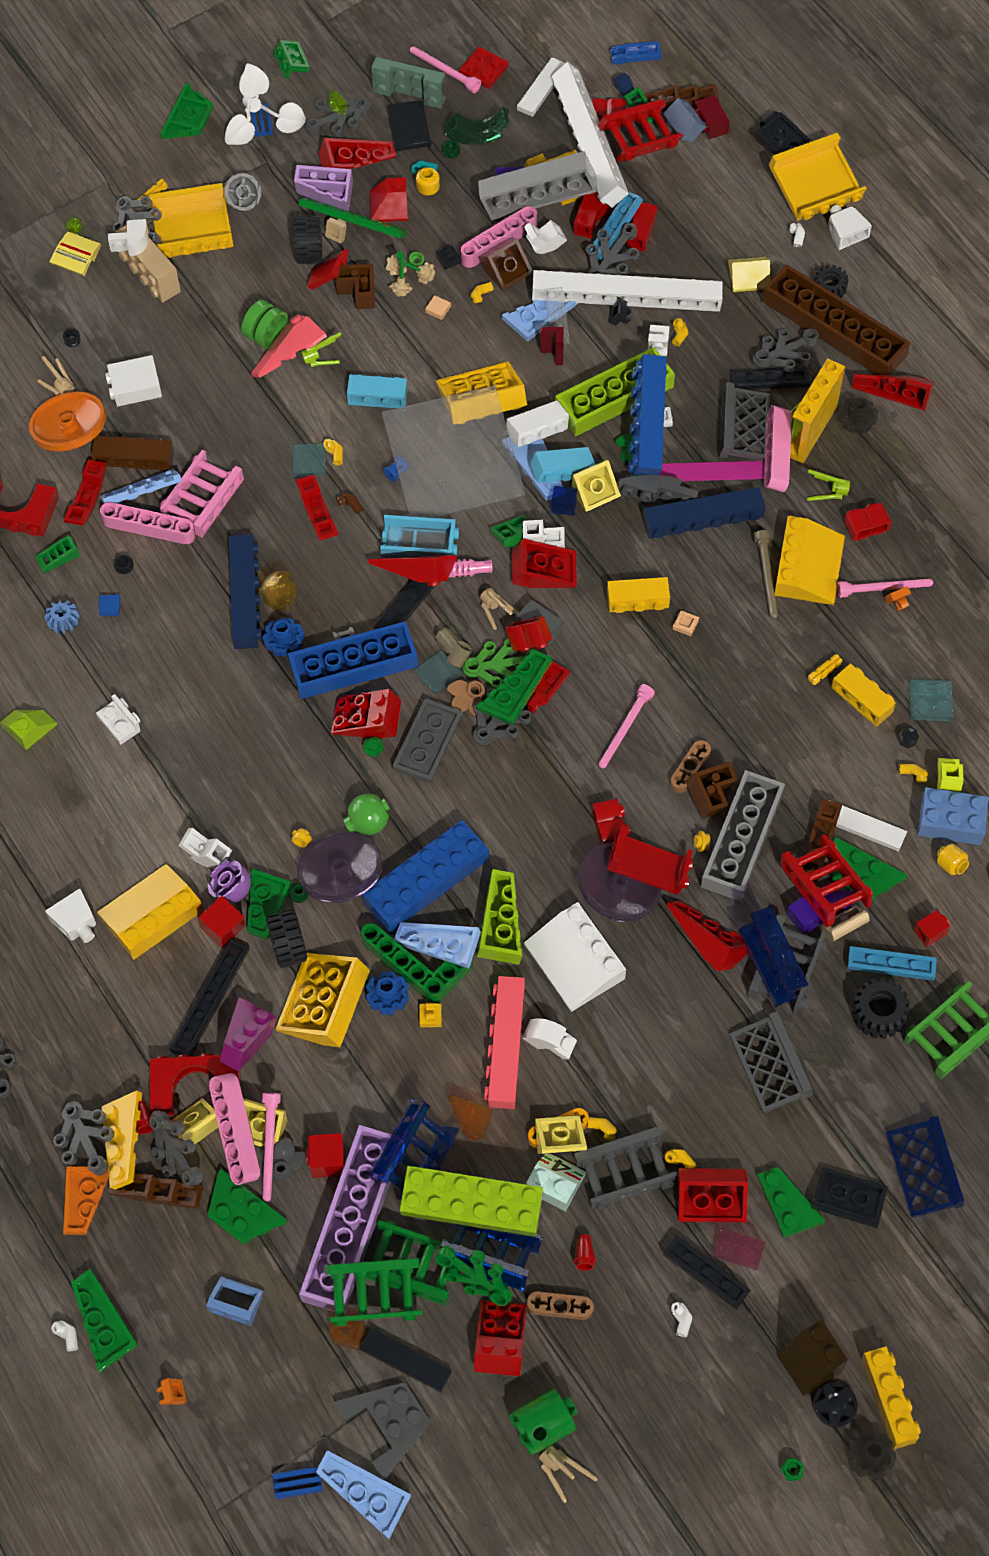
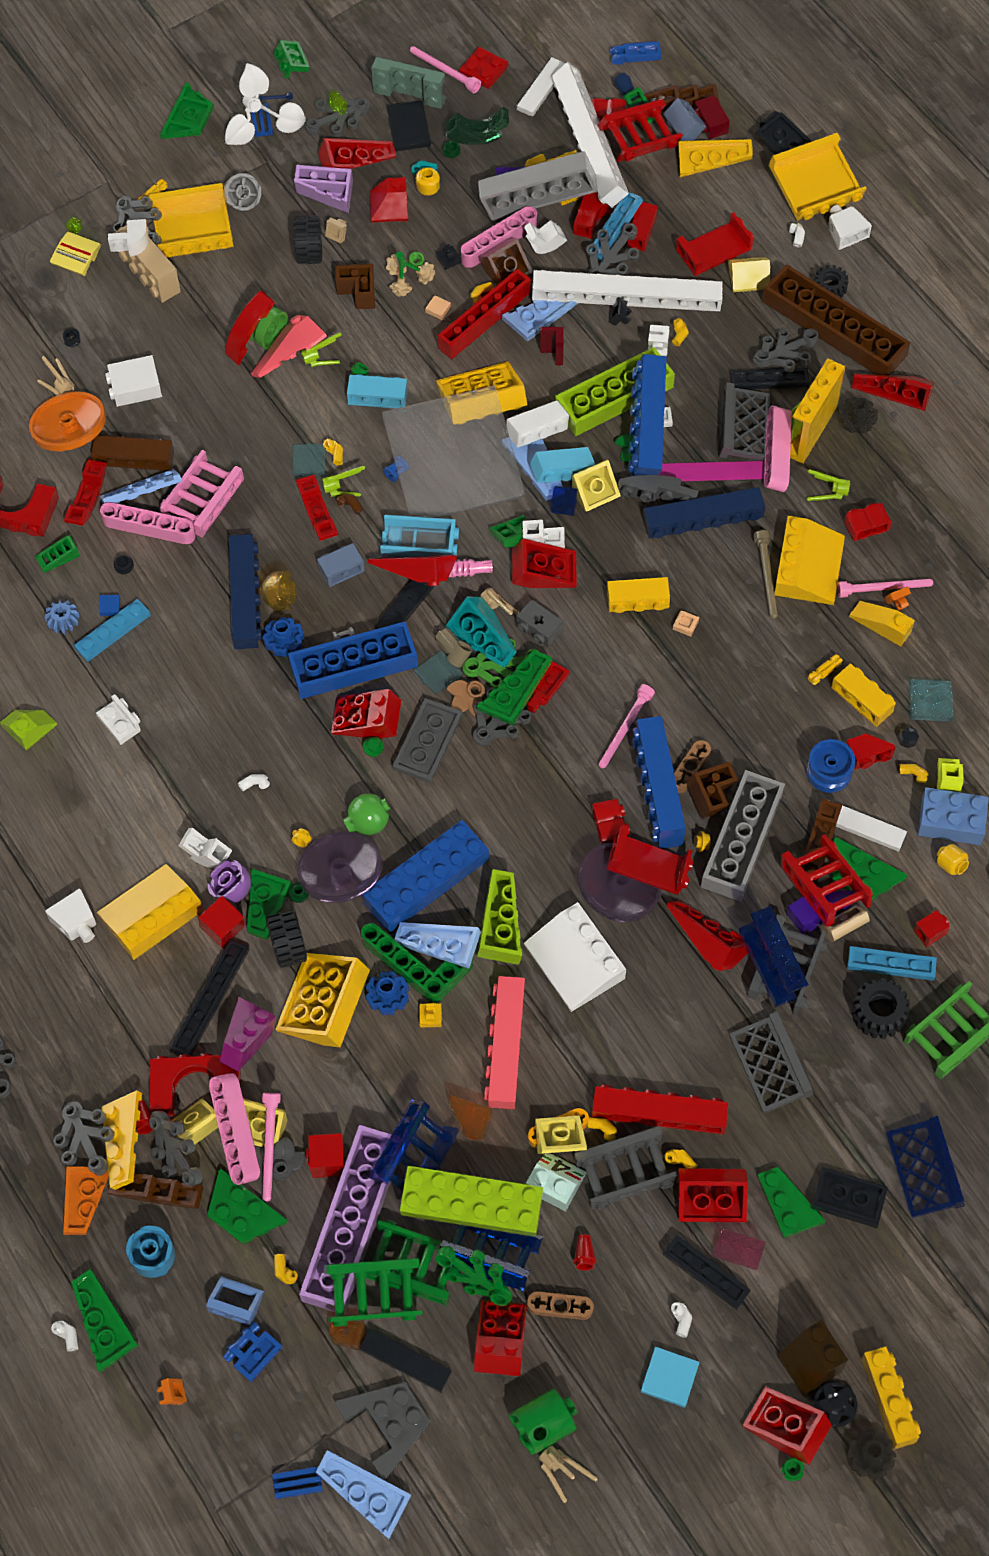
green tile [299,198,407,238] -> none
red slope [307,249,349,290] -> none
red brick [505,616,552,652] -> none
white brick [522,1019,577,1059] -> none
clear tile [544,287,570,345] -> none
none -> dark azure plate [74,599,151,662]
none -> dark azure brick [126,1226,175,1278]
none -> blue plate [222,1322,283,1383]
none -> red slope [225,291,275,365]
none -> white arm [238,774,270,791]
none -> dark blue hinge [258,92,293,101]
none -> yellow arm [274,1254,298,1284]
none -> sand blue brick [317,543,365,587]
none -> lime plant [322,466,365,497]
none -> green plate [351,362,369,376]
none -> red brick [437,269,531,360]
none -> teal wedge [445,596,516,667]
none -> red brick [592,1085,729,1135]
none -> blue brick [633,716,686,849]
none -> medium azure tile [641,1347,699,1408]
none -> red panel [675,212,754,276]
none -> yellow wing [678,139,753,177]
none -> red slope [742,1386,832,1465]
none -> blue wheel [806,739,855,793]
none -> red slope [846,733,896,770]
none -> yellow slope [849,601,915,647]

